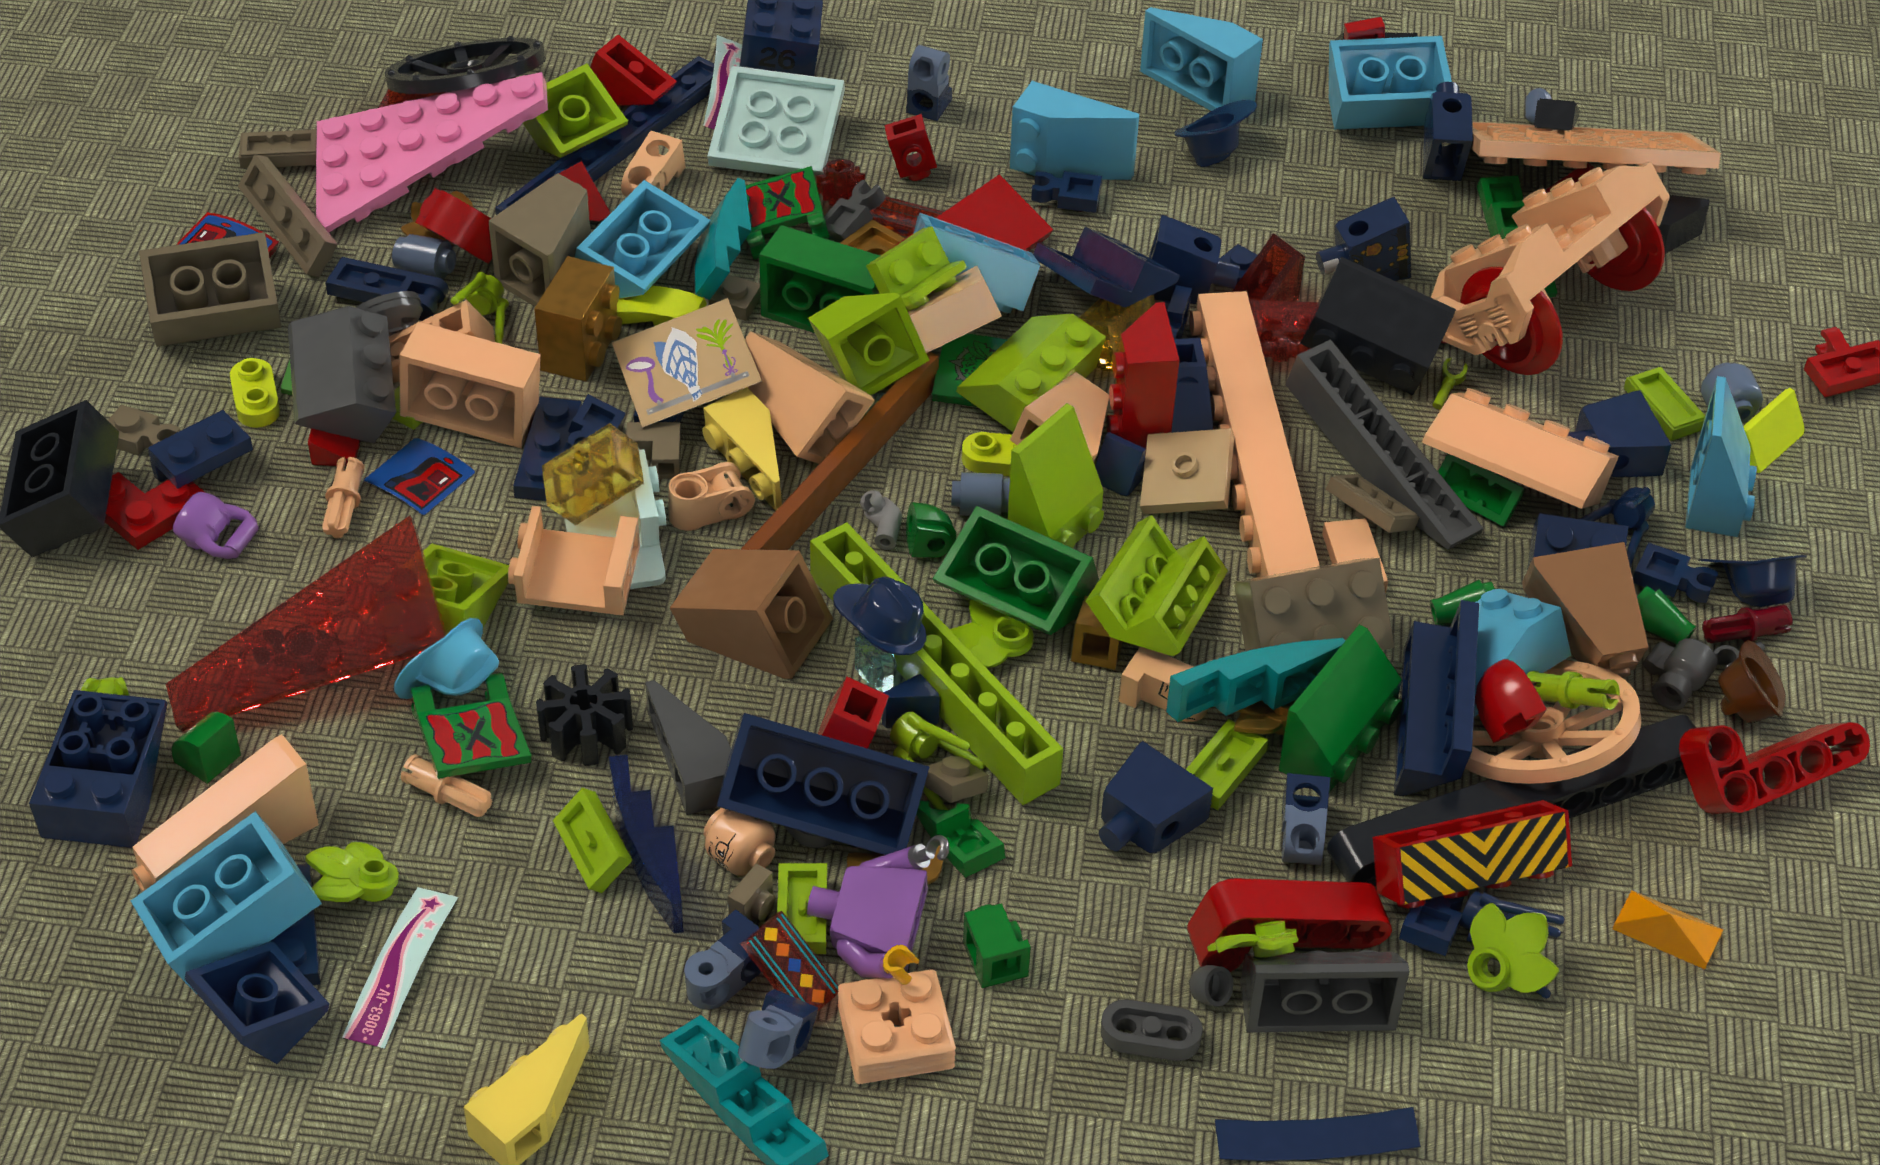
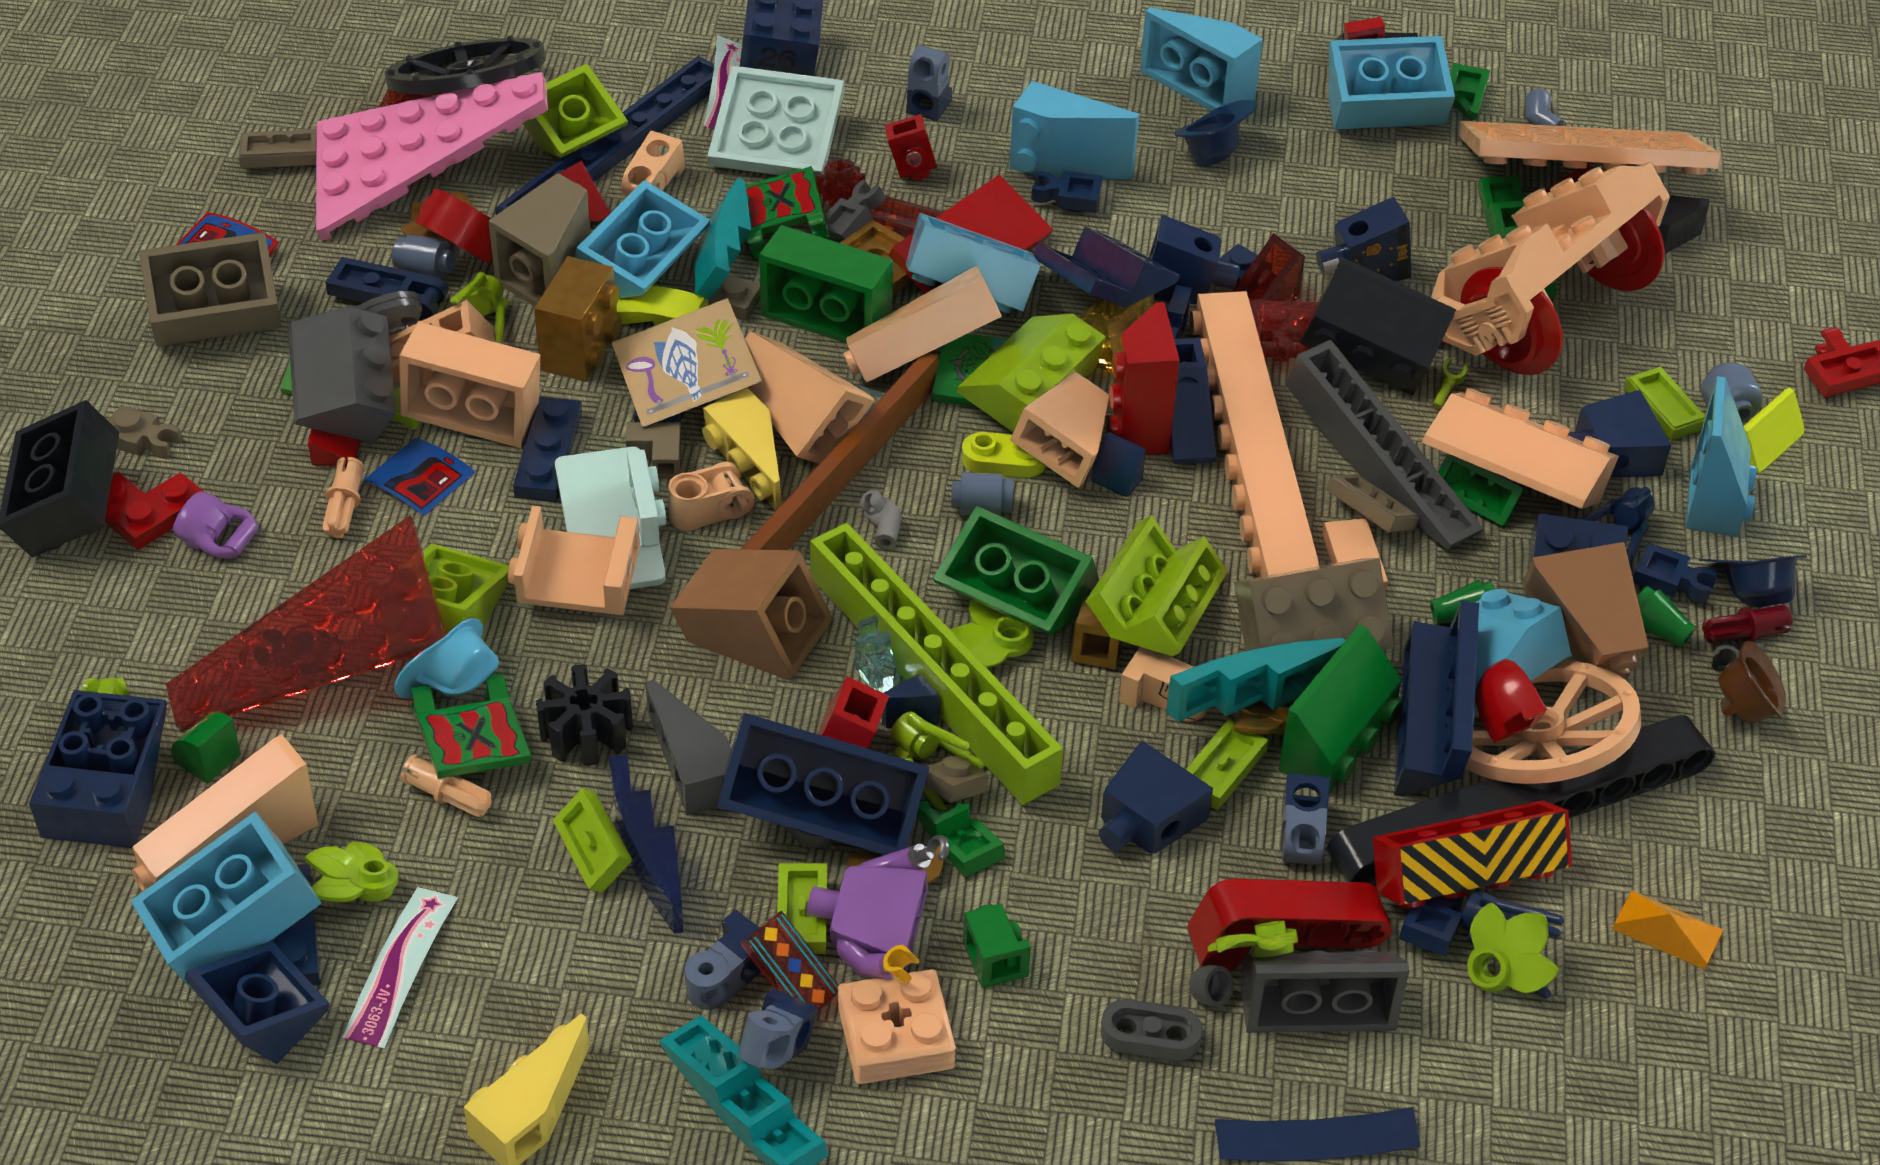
dark blue bracket [148,410,253,489] -> none
neon yellow plate [230,358,280,428] -> none
dark tan plate [238,154,338,278] -> none
clear yellow brick [542,423,644,525] -> none
dark blue plate [563,394,626,455] -> none
red slope [590,34,677,105] -> none
light nougat head [703,808,776,877] -> none
dark tan plate [728,863,775,924] -> none
lime slope [808,293,930,396] -> none
dark blue piece [833,576,926,656] -> none
lime bracket [866,226,967,311] -> none
green piece [906,502,956,557] -> none
lime slope [1008,403,1104,548] -> none
tan plate [1140,428,1235,514] -> none
dark blue torso [1423,82,1473,181] -> none
lime pin [1527,671,1620,710] -> none
black slope [1534,98,1580,131] -> none
dark grey piece [1643,639,1718,710] -> none
red beam [1679,722,1870,814] -> none
none -> green slope [1450,63,1490,120]

